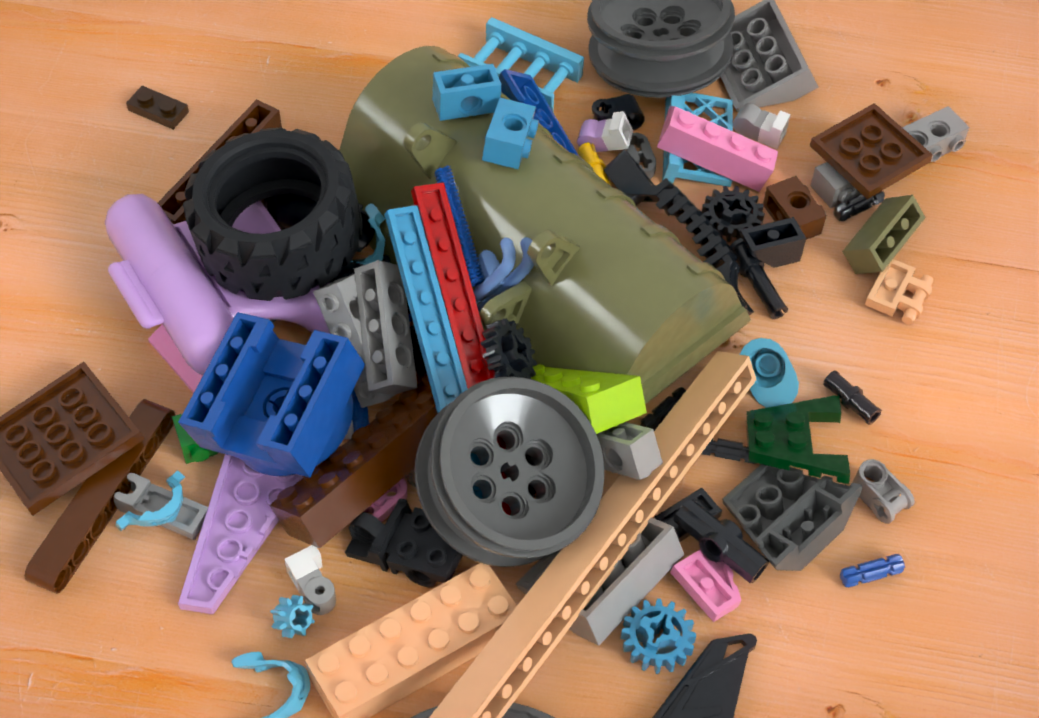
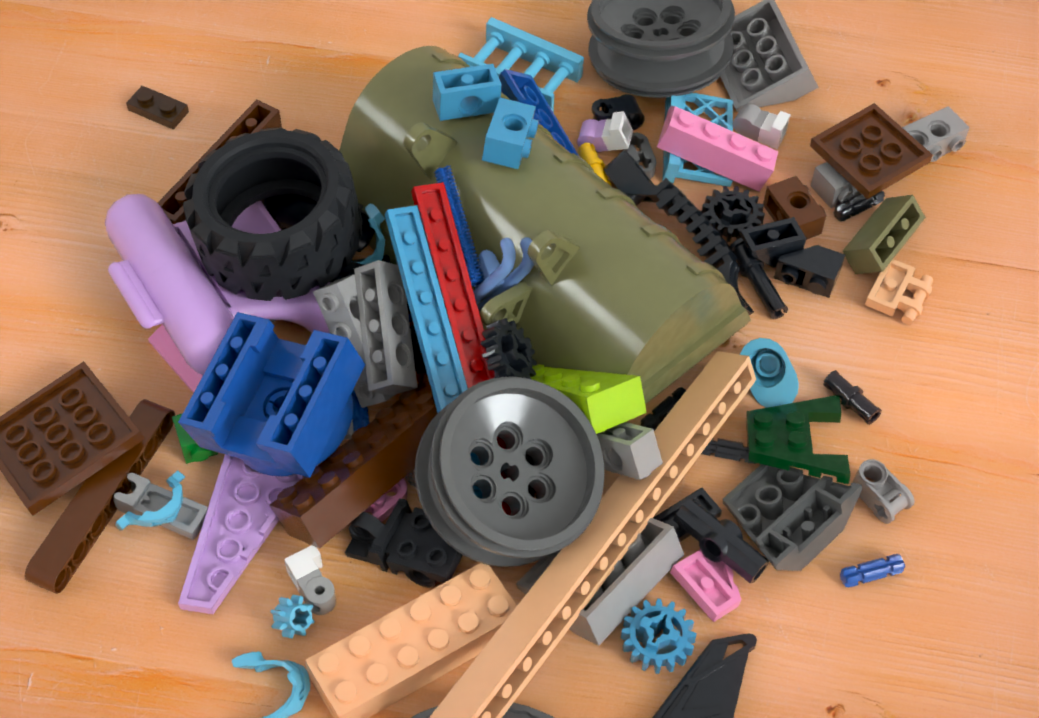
none -> black slope [774,245,845,298]

